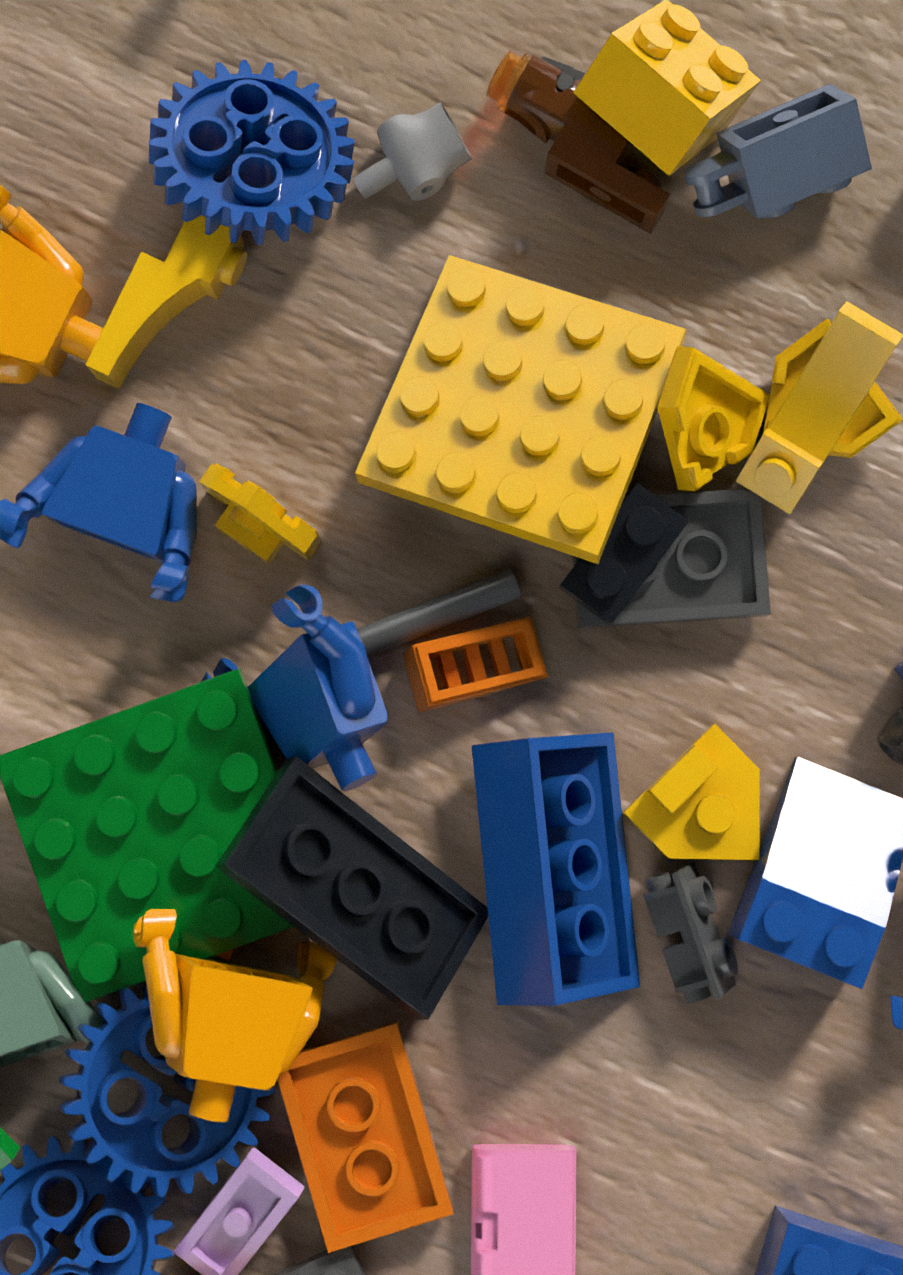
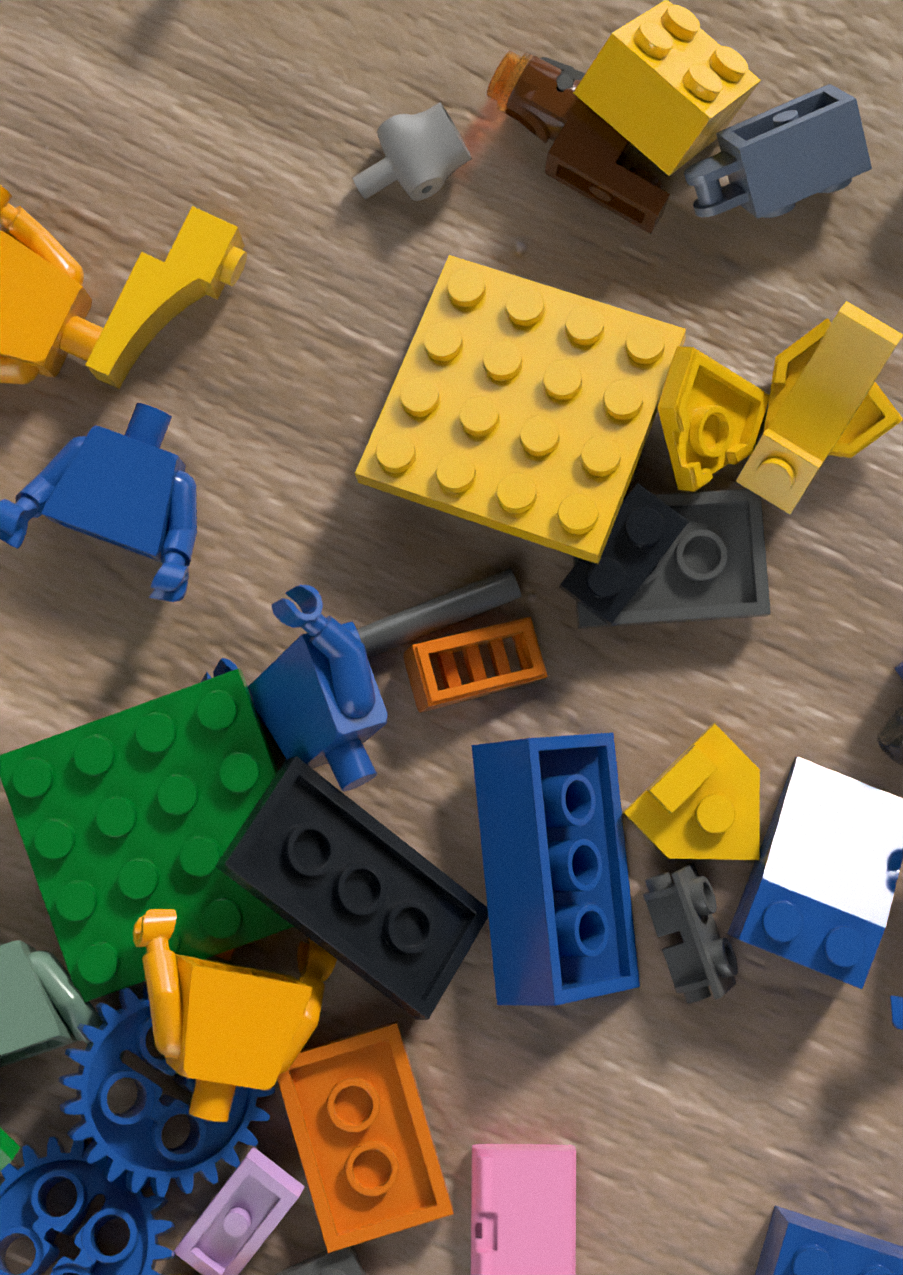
blue gear [148,60,355,245] -> none
yellow plate [199,463,322,565] -> none

